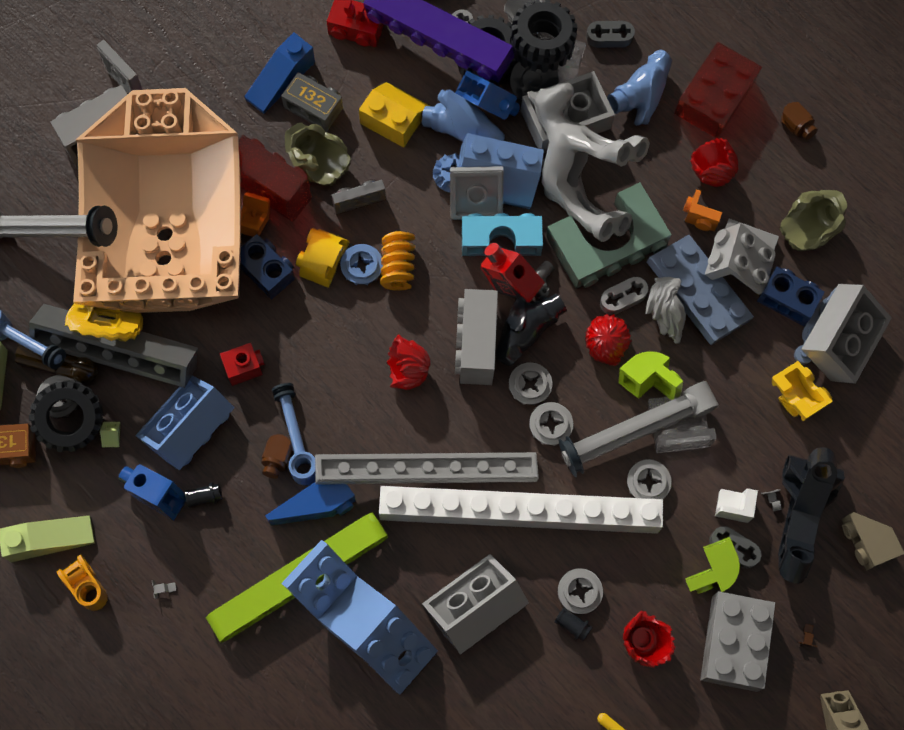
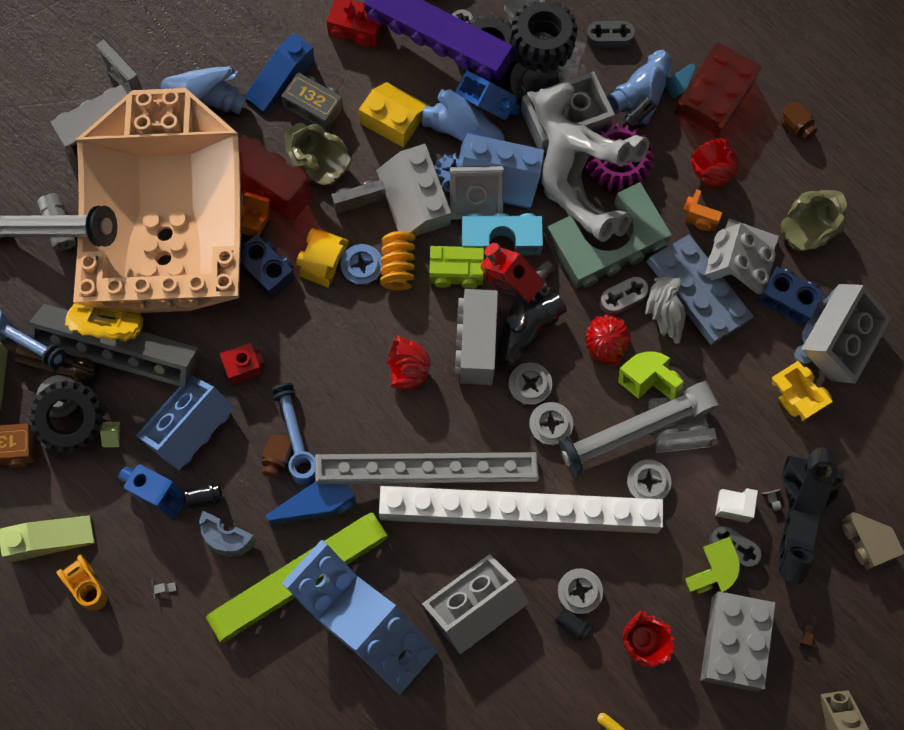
none -> light grey axle [37,193,76,251]
none -> medium blue animal [161,66,247,115]
none -> sand blue cylinder [199,511,257,557]
none -> light grey slope [376,144,451,236]
none -> lime brick [429,246,484,289]
none -> magenta gear [585,123,654,192]
none -> black pin [624,94,657,128]
none -> dark azure slope [665,63,696,98]

